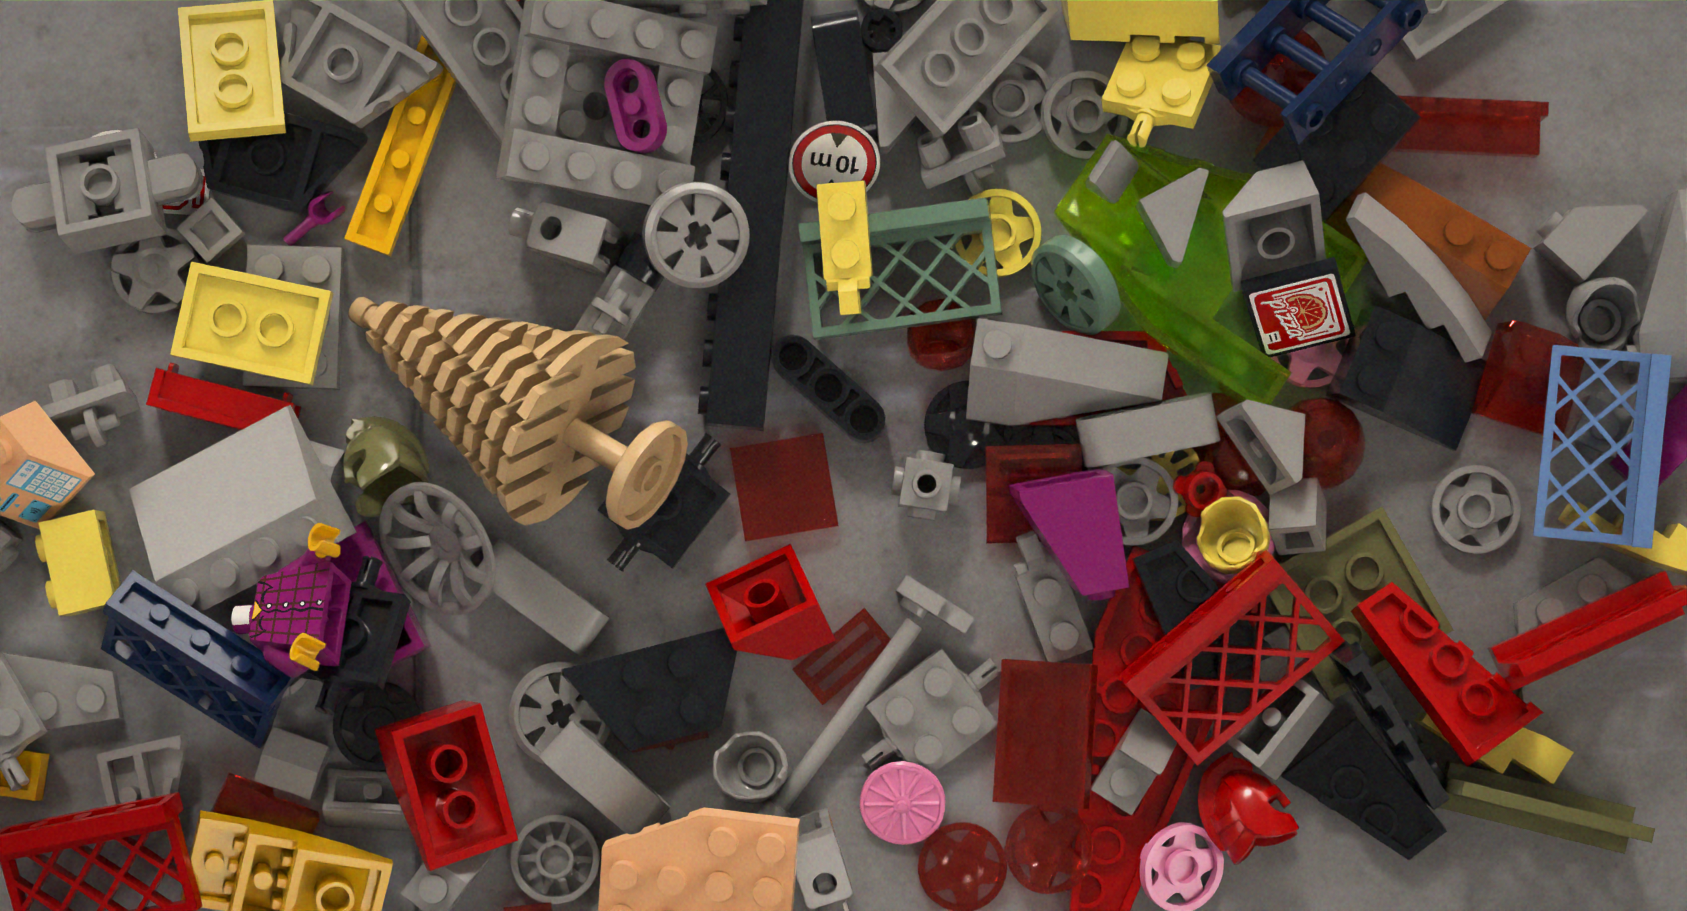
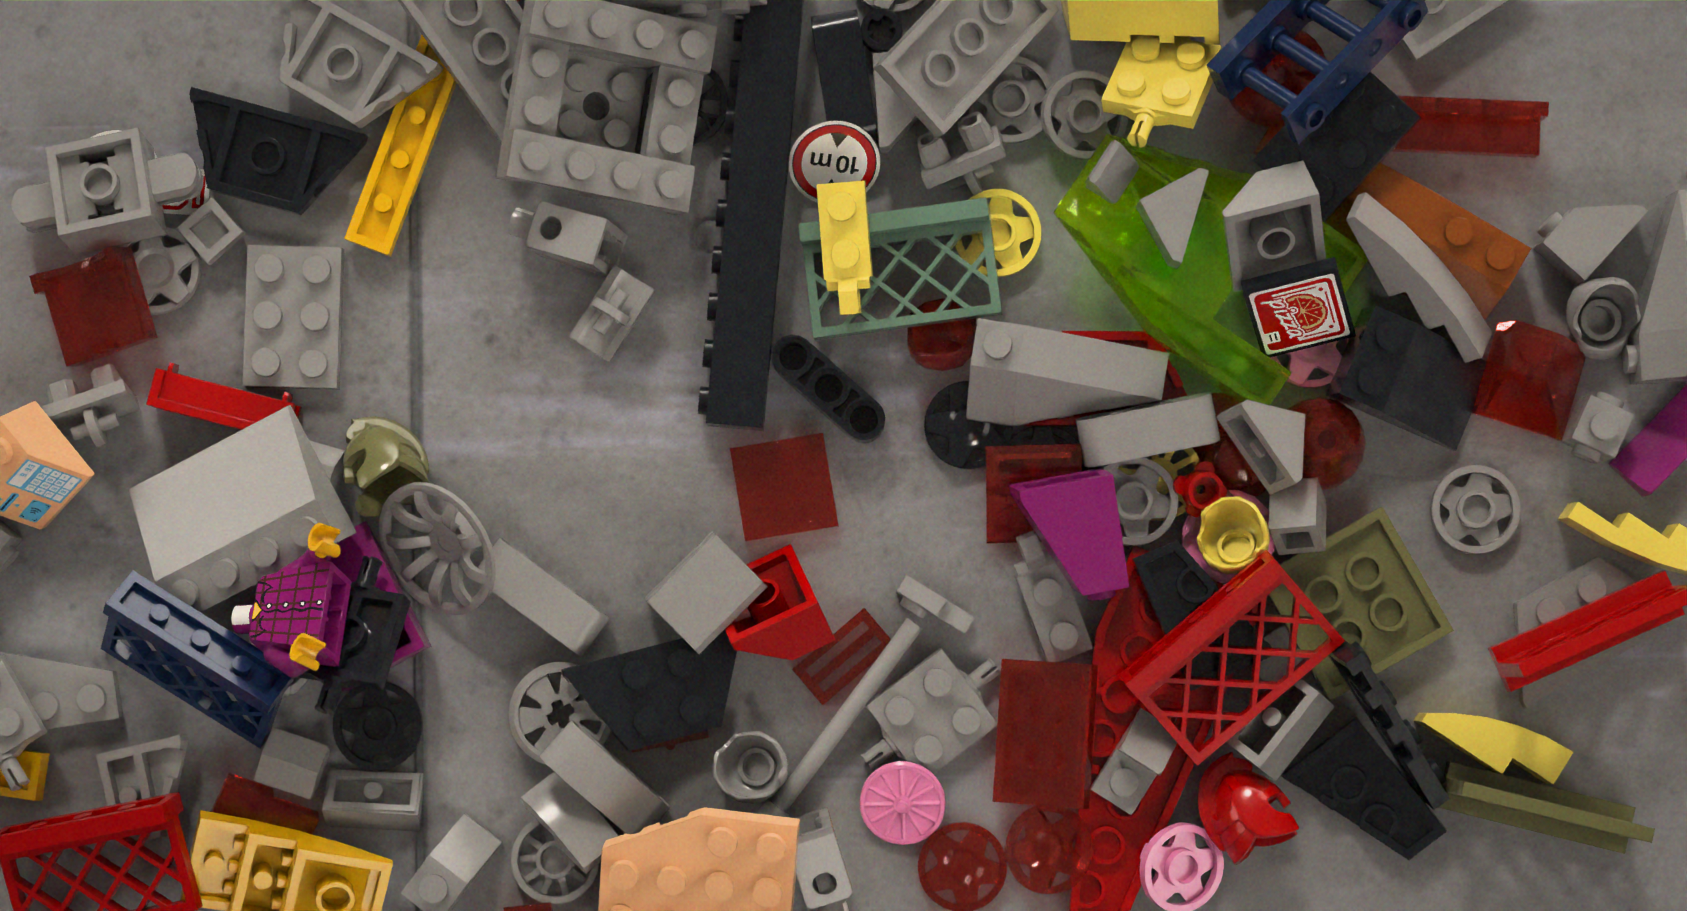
light yellow brick [35,510,121,616] -> none
light yellow plate [170,262,334,385] -> none
light yellow plate [178,0,286,142] -> none
magenta hand [284,191,345,246] -> none
tan plant [348,297,688,530] -> none
red slope [375,700,518,871] -> none
black plate [598,433,731,572] -> none
magenta plate [604,59,667,154] -> none
black plate [614,232,665,292] -> none
light grey wheel [642,182,750,288] -> none
light grey brick [891,450,961,521] -> none
sand green wheel [1031,235,1120,335] -> none
red wing [1350,582,1544,767] -> none
medium blue fence [1533,345,1672,549] -> none
none -> clear red piece [29,246,158,367]
none -> light grey slope [521,772,618,874]
none -> light grey slope [645,531,767,654]

